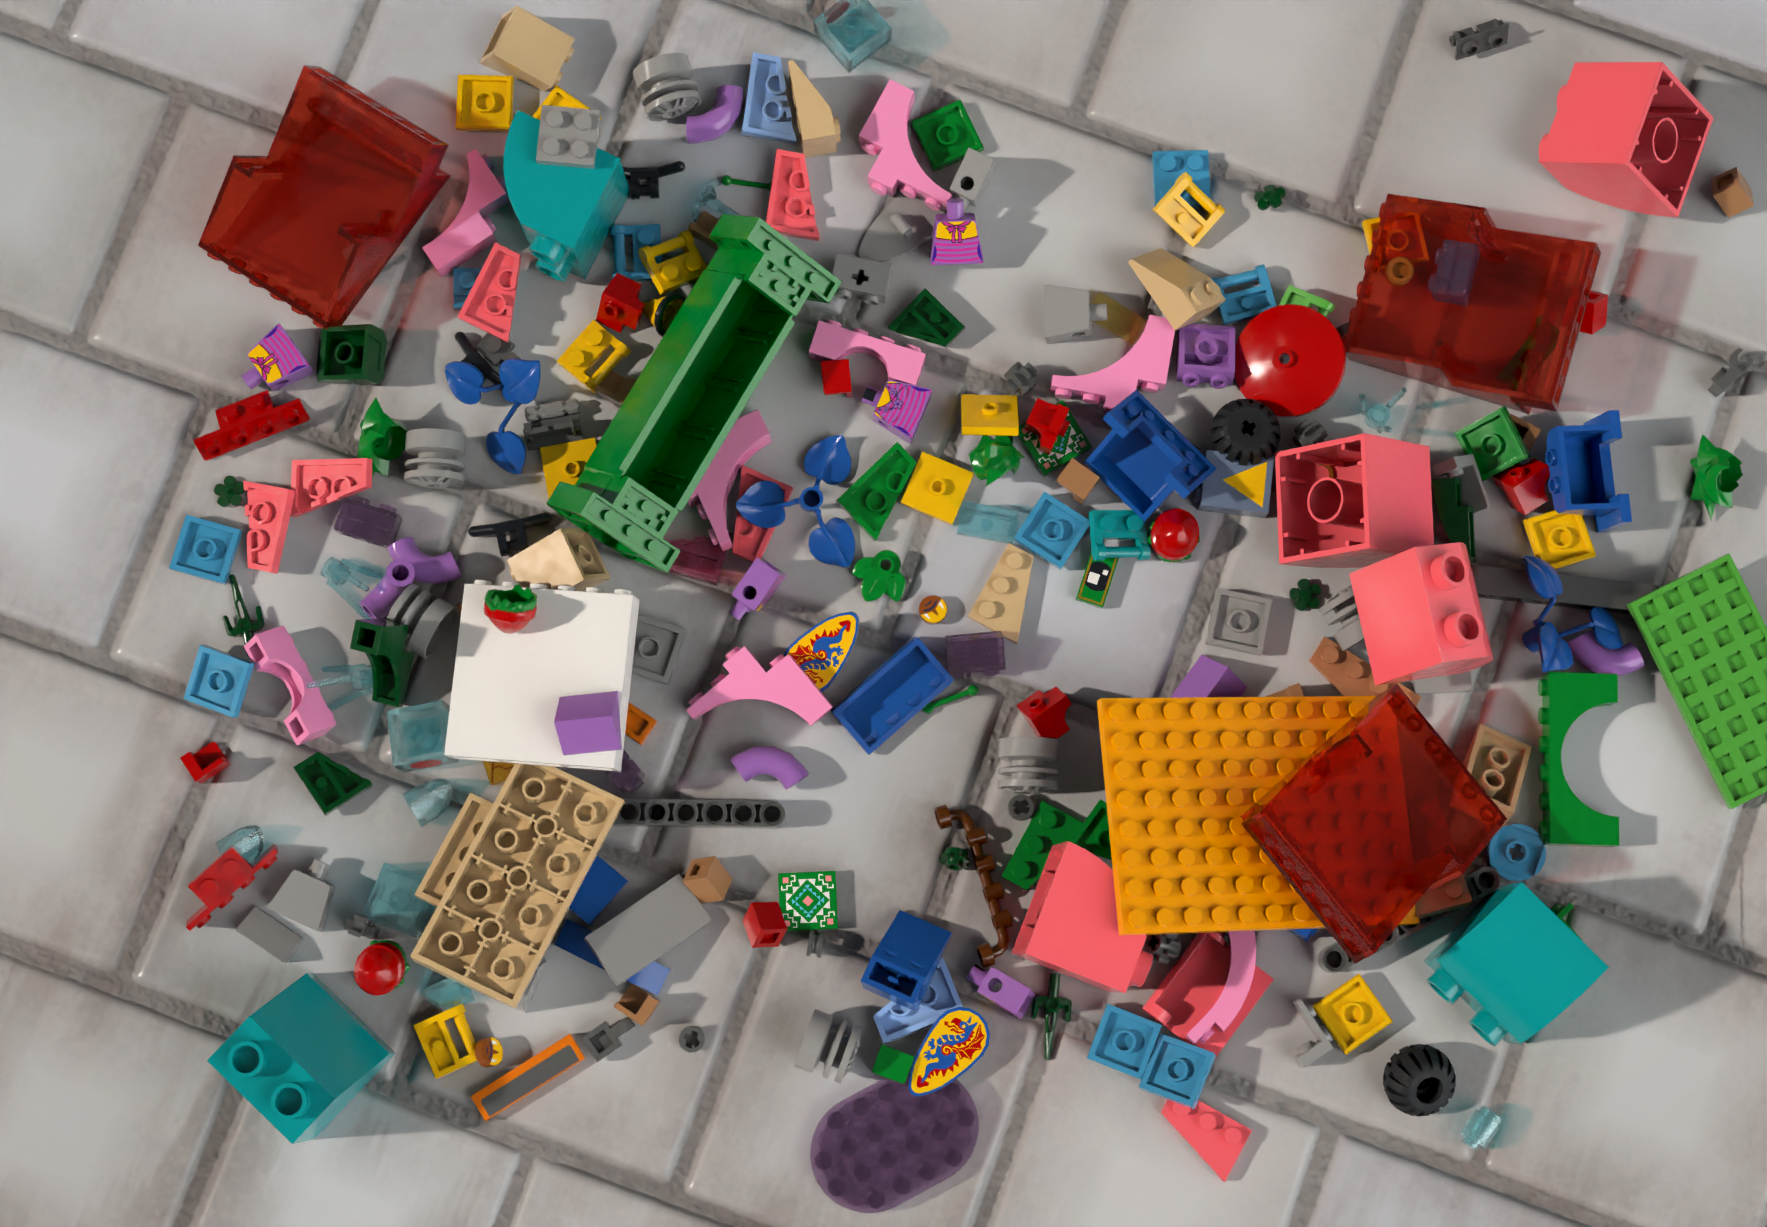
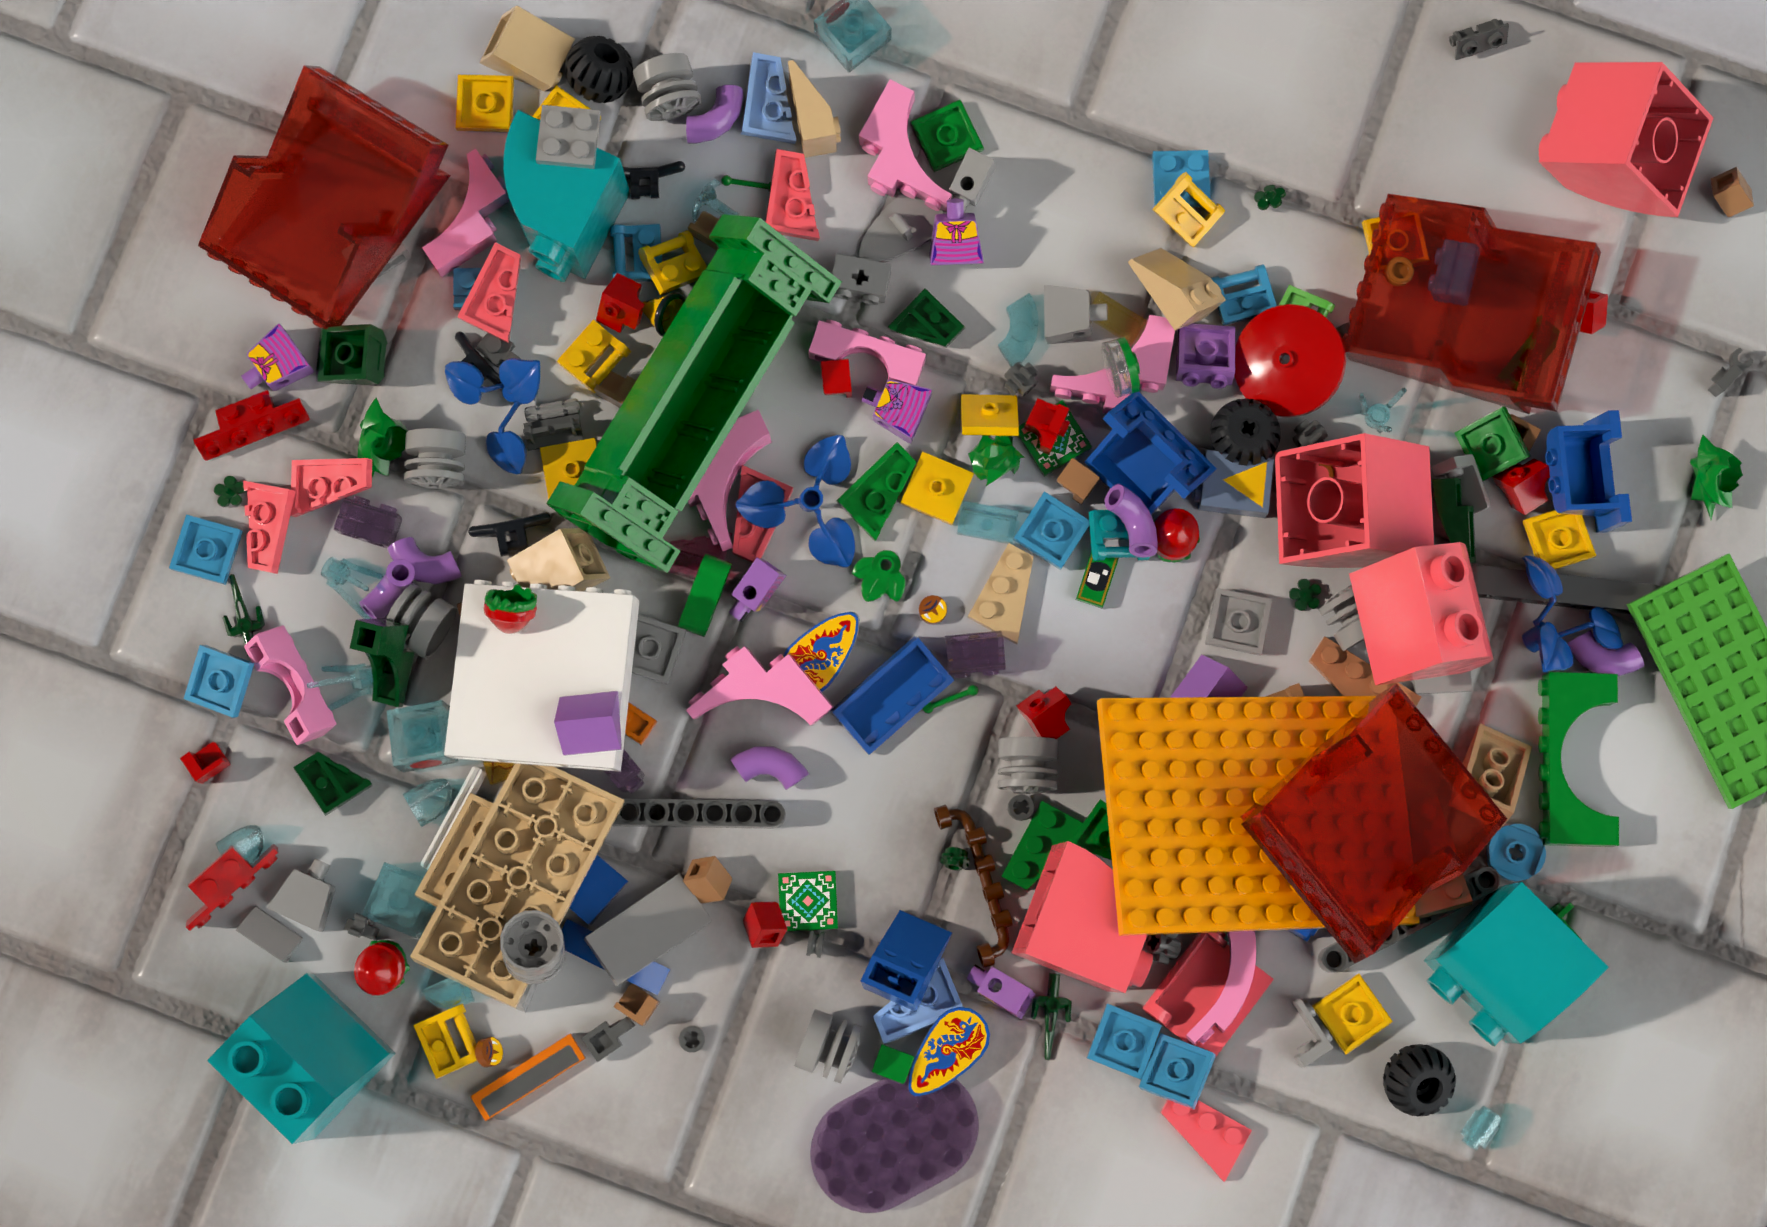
none -> white axle [421,766,487,870]
none -> light grey wheel [500,910,565,984]
none -> black wheel [565,36,633,103]
none -> green beam [678,553,732,637]
none -> clear light blue tile [998,293,1038,367]
none -> clear piece [1101,337,1140,398]
none -> medium lavender cylinder [1104,484,1158,558]

